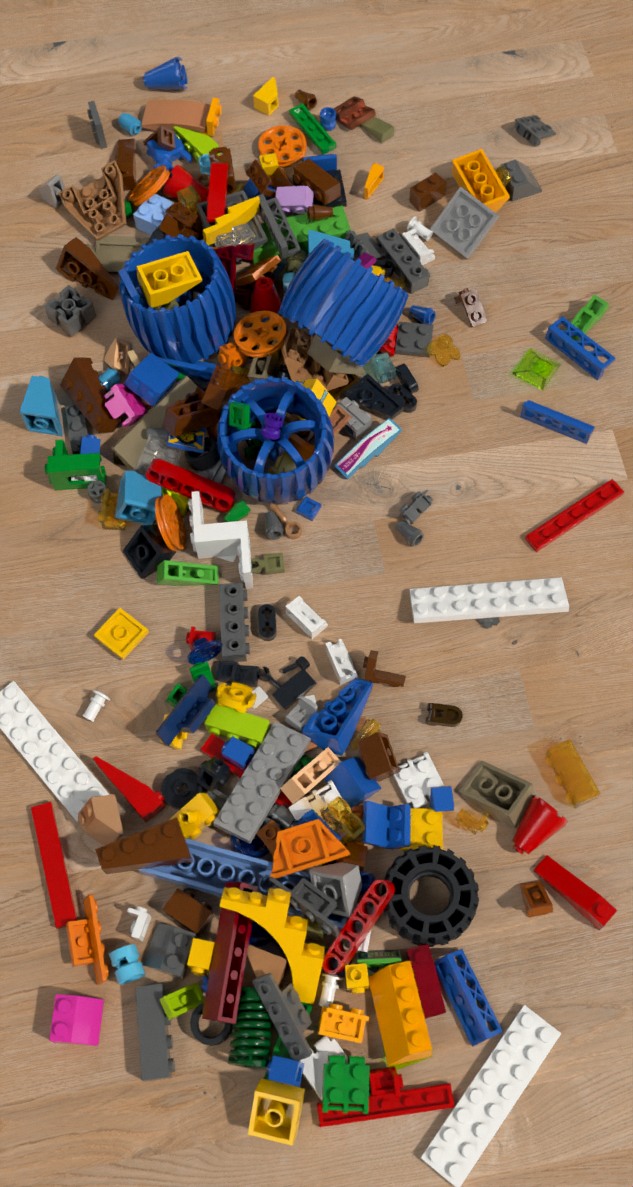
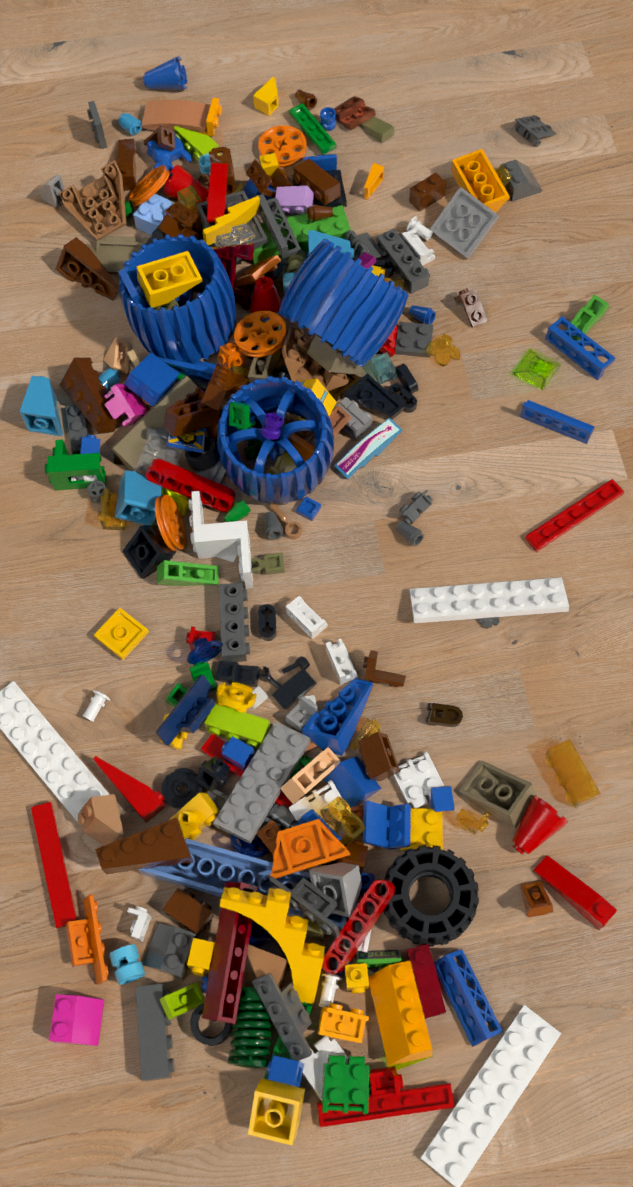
dark grey brick [44,285,97,337] -> none

